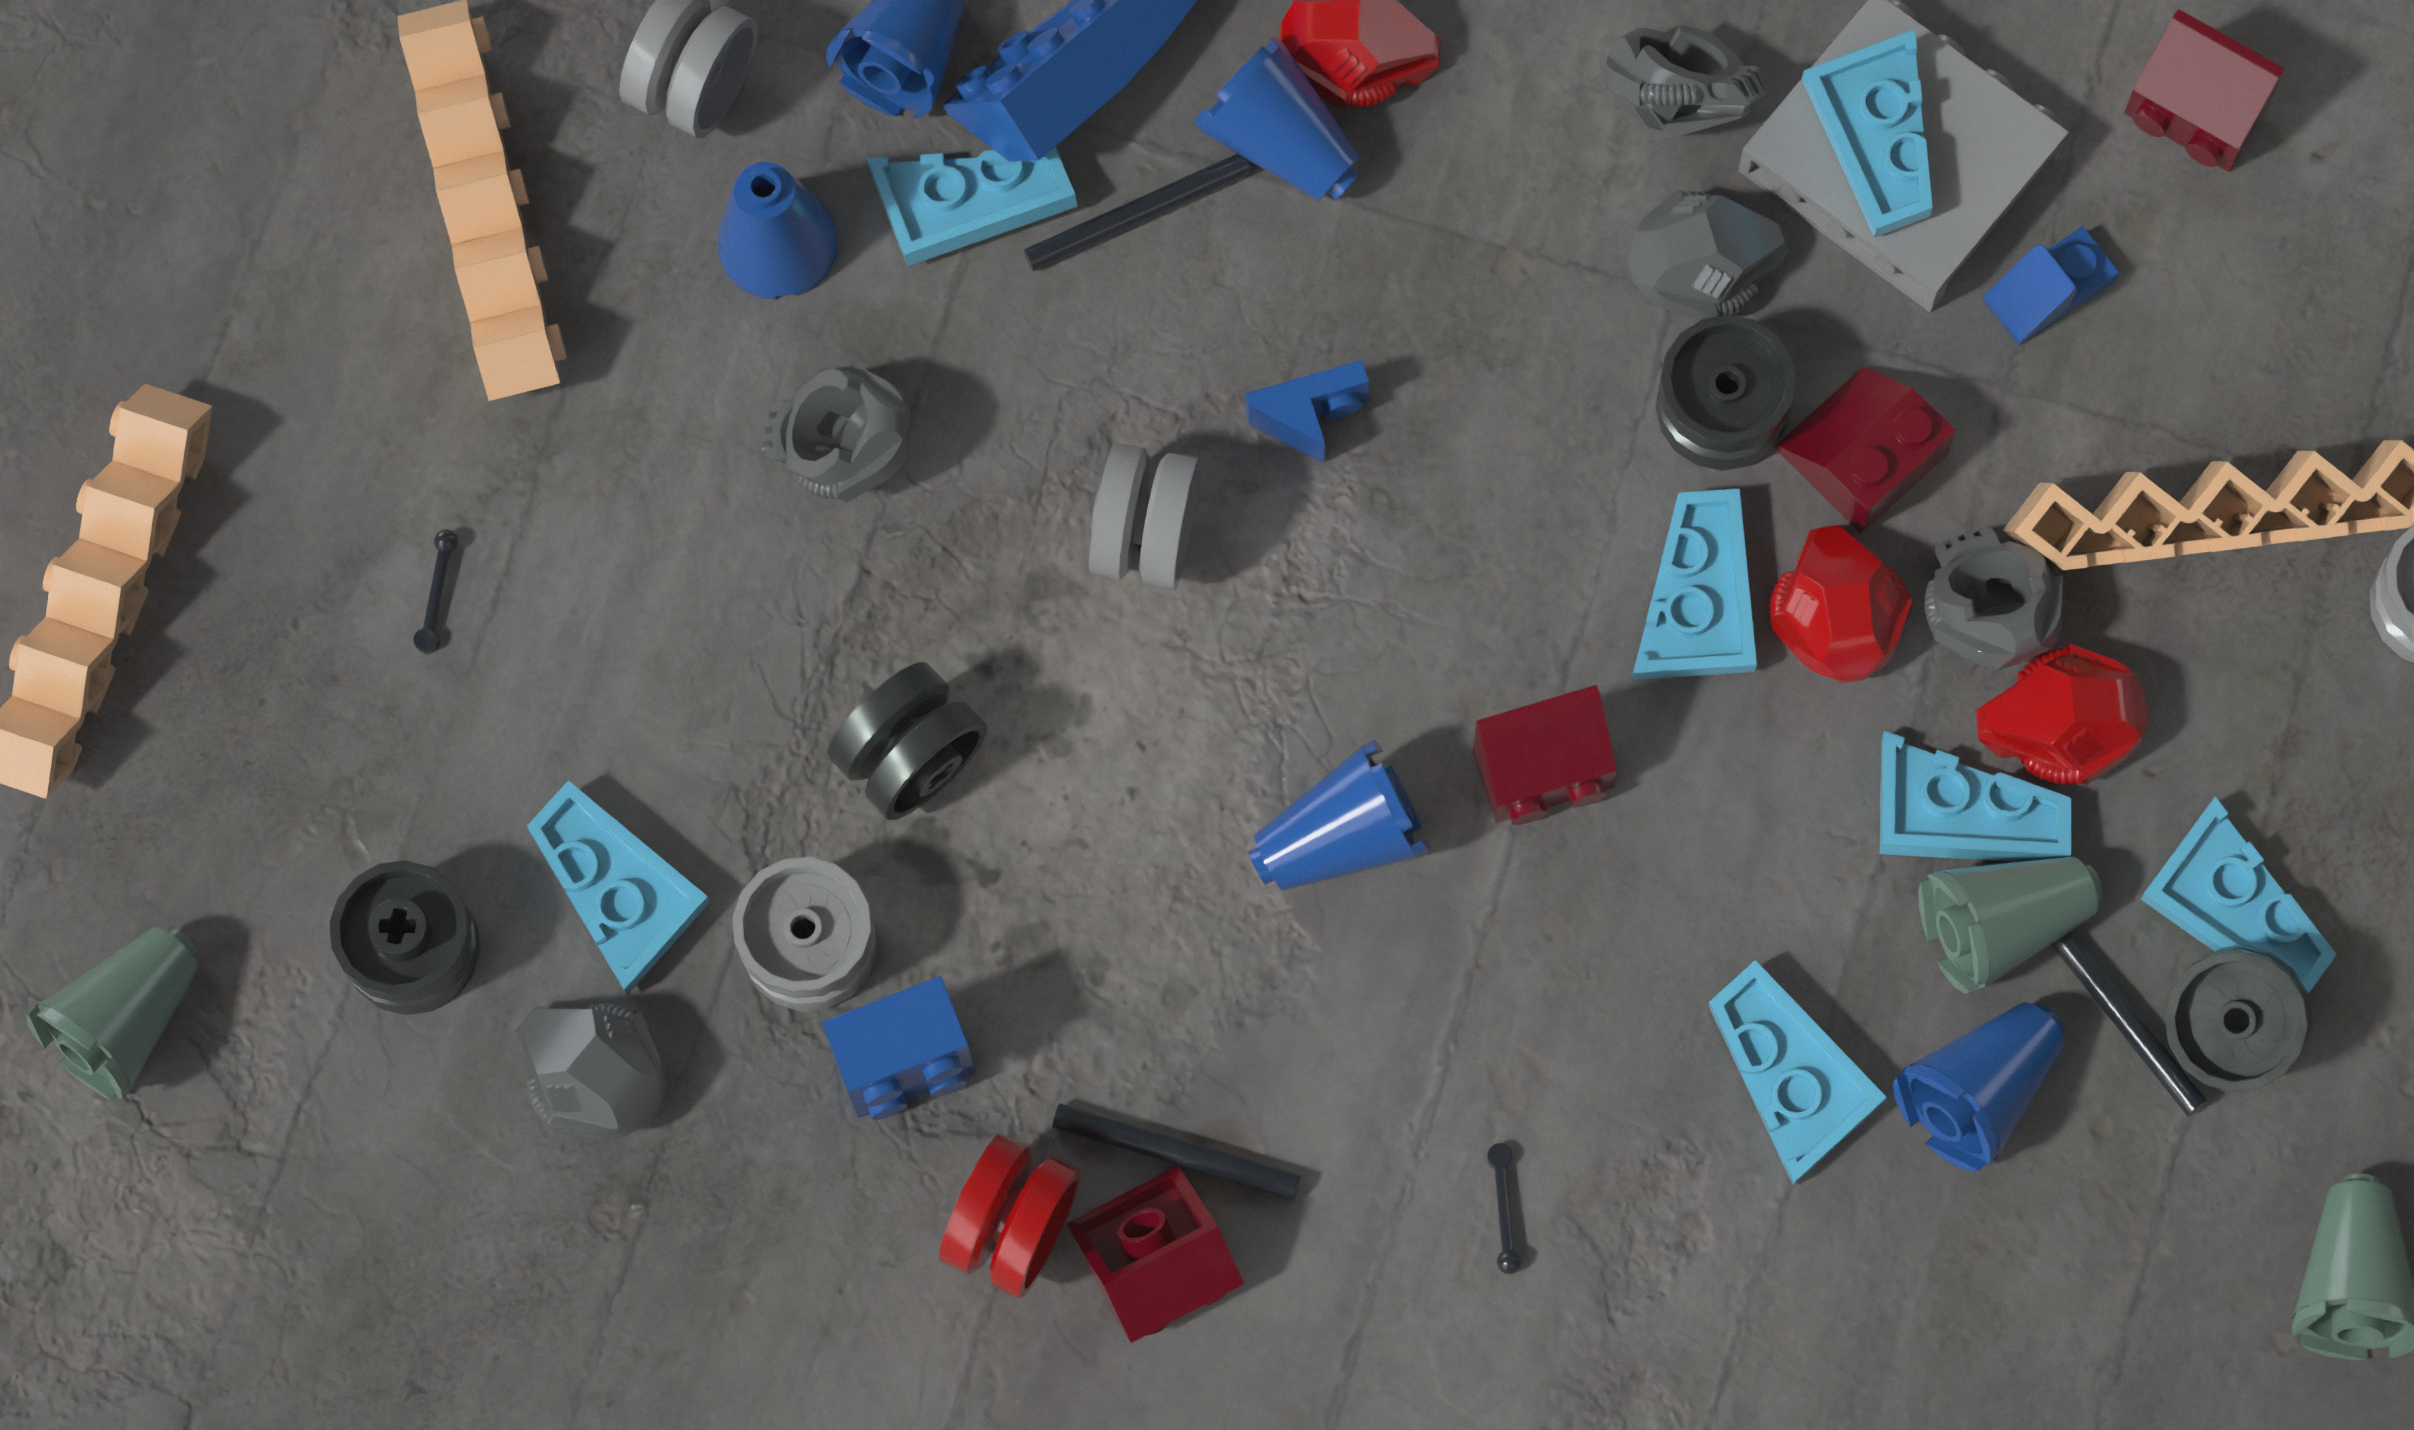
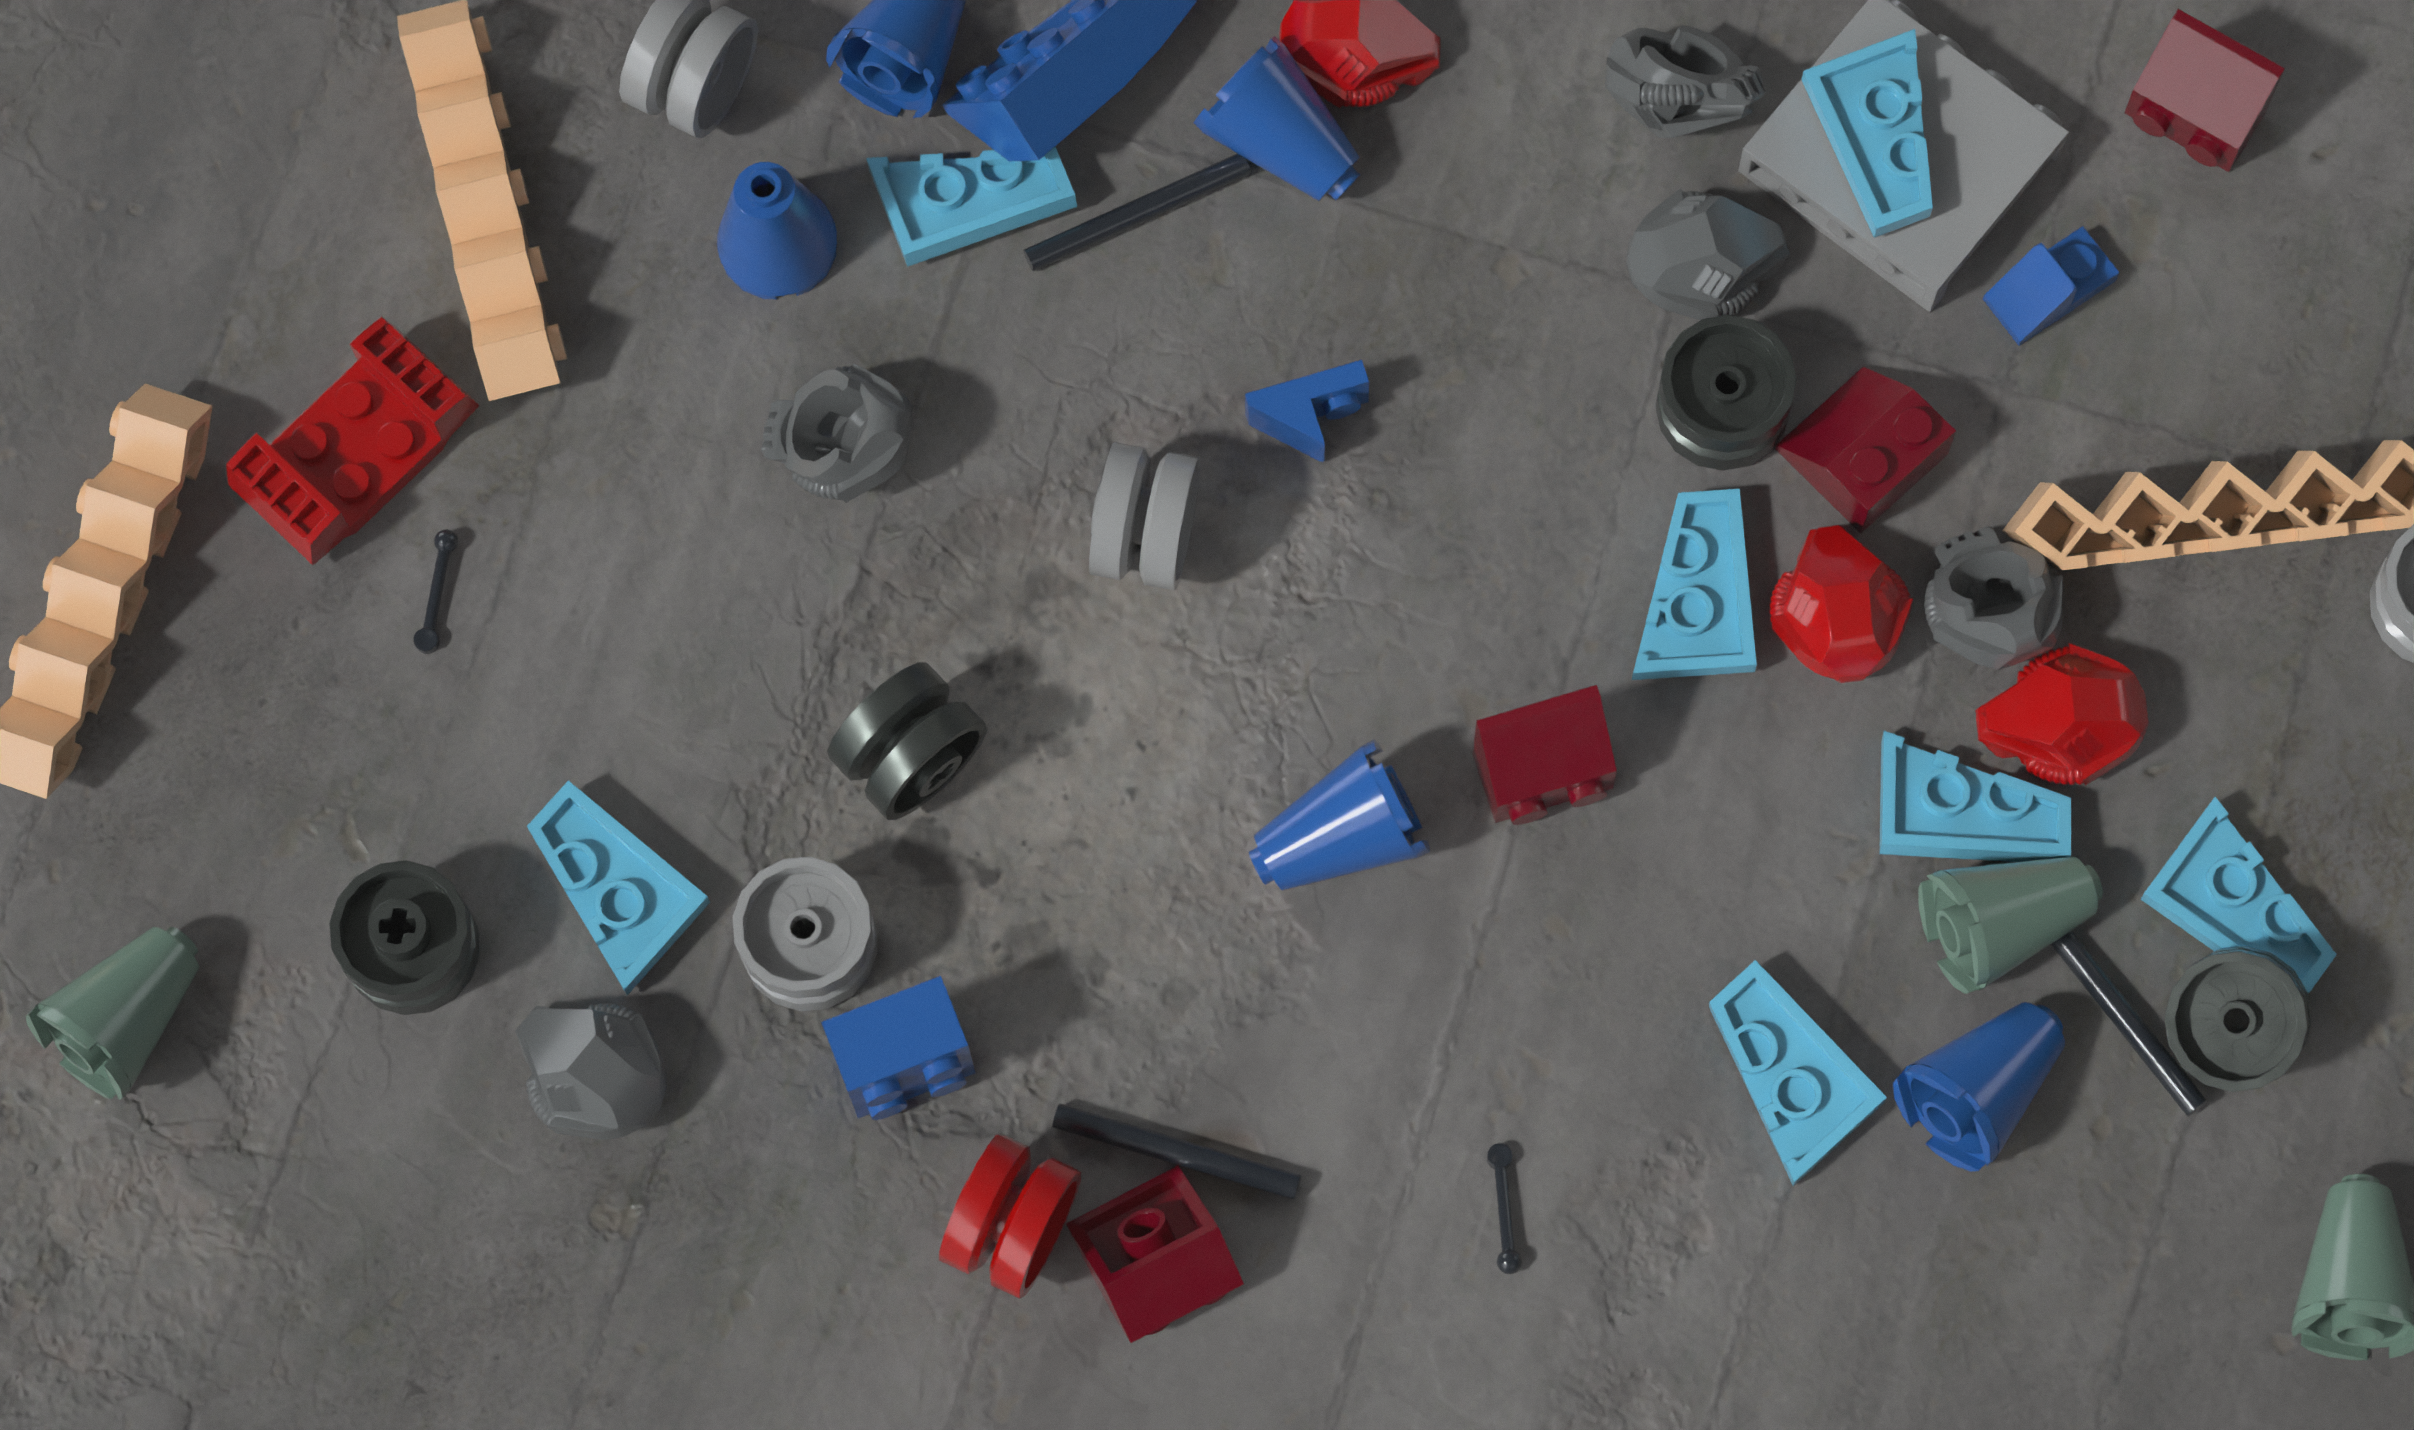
none -> red plate [226,317,480,565]

